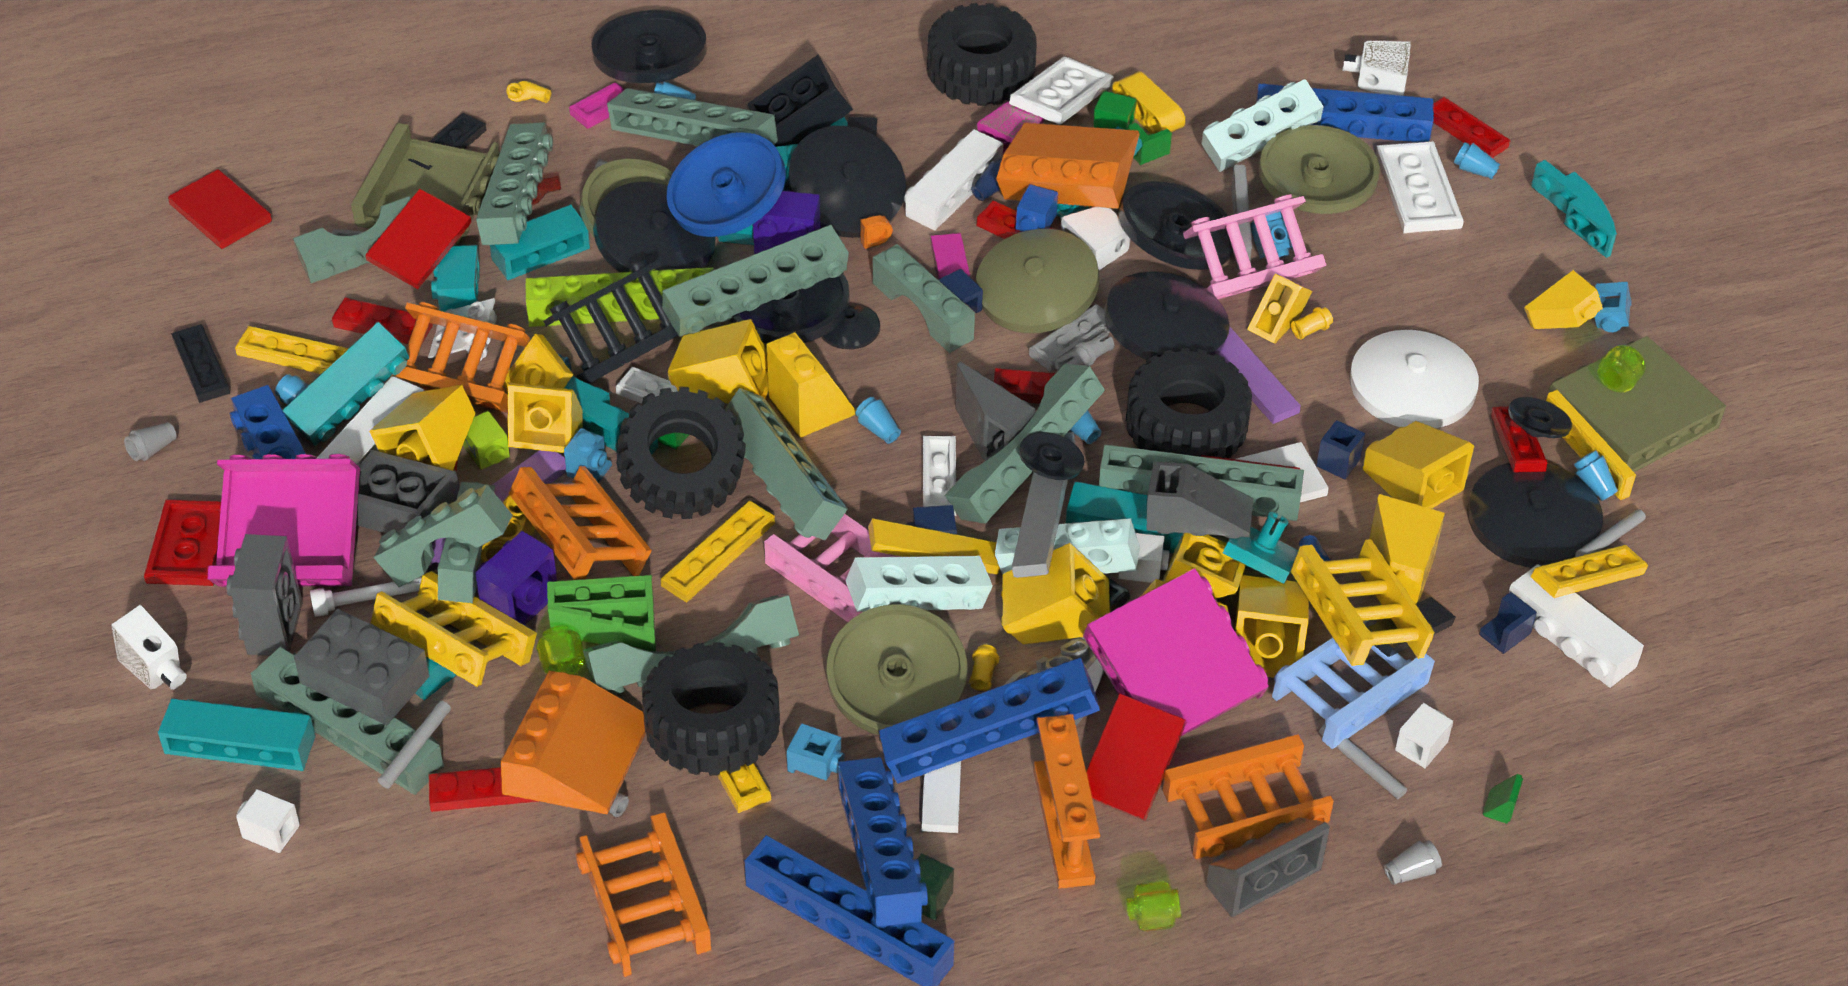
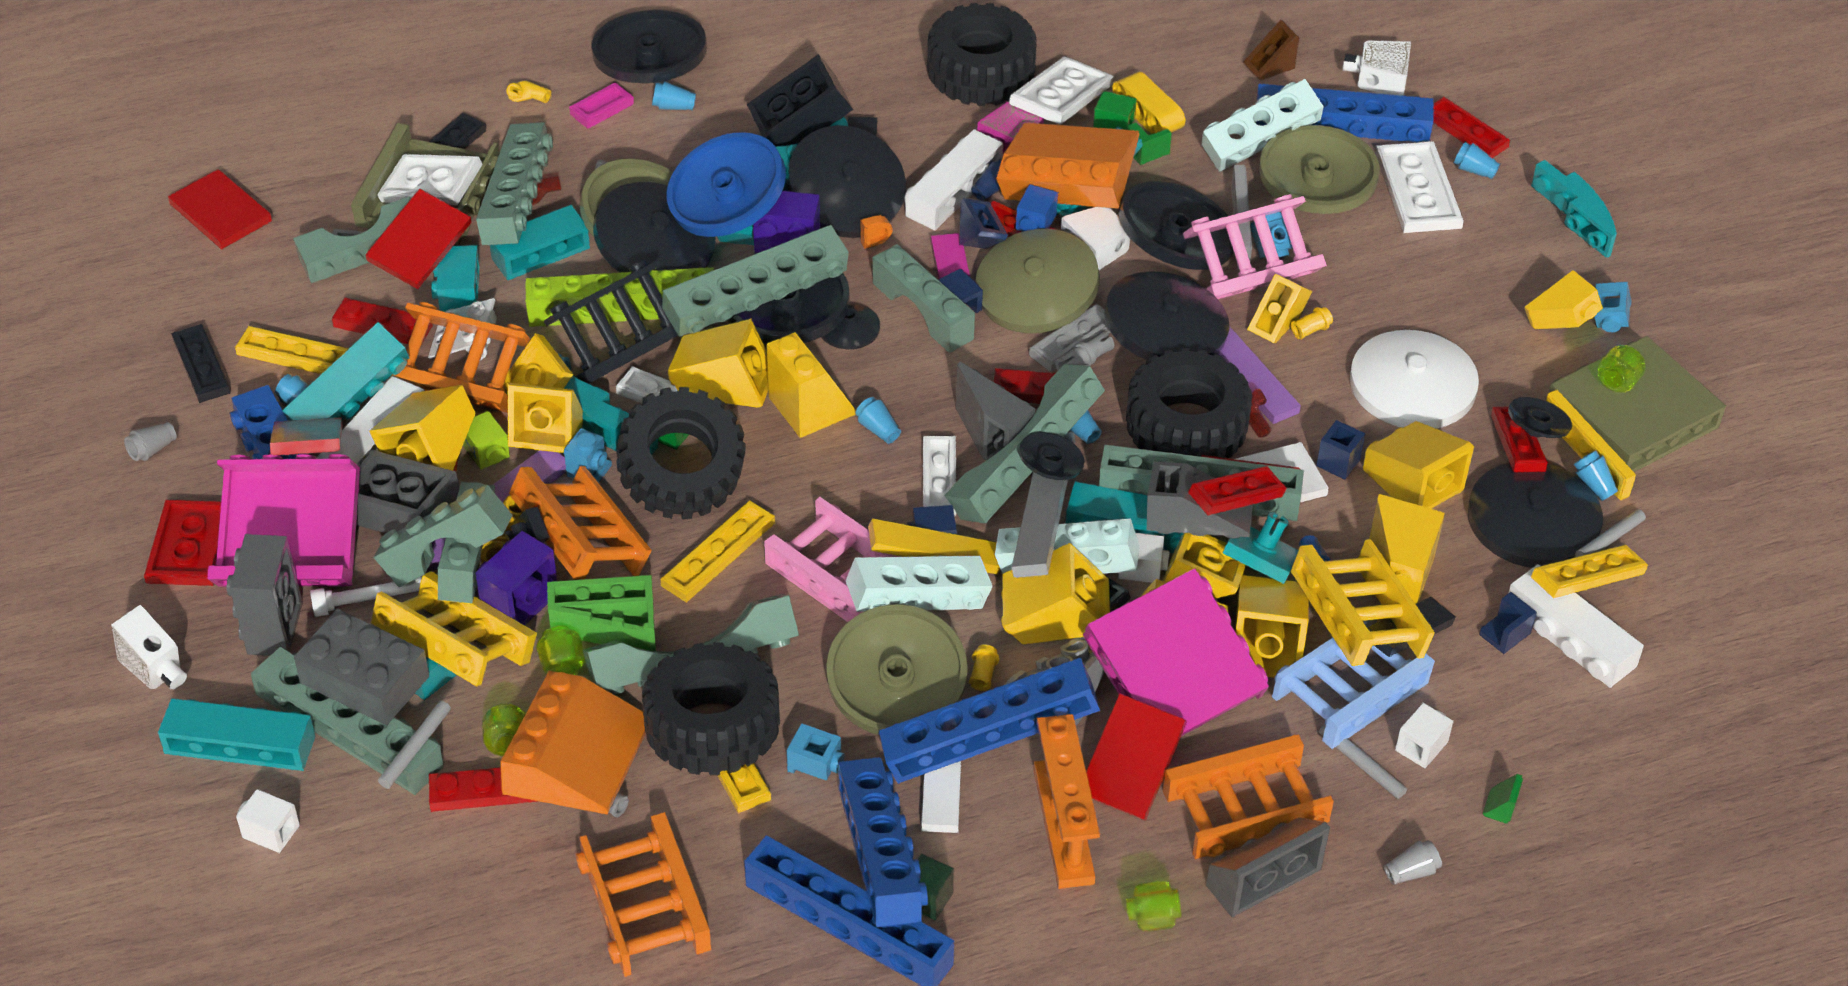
sand green brick [607,88,778,146] -> none
sand green brick [725,388,848,540] -> none
none -> tile [270,417,342,456]
none -> white tile [377,154,483,205]
none -> clear neon green head [482,704,526,757]
none -> black tile [505,507,550,544]
none -> dark blue slope [959,198,1008,249]
none -> red tile [1188,466,1287,516]
none -> reddish brown slope [1243,19,1300,80]
none -> clear red arm [1249,389,1271,438]

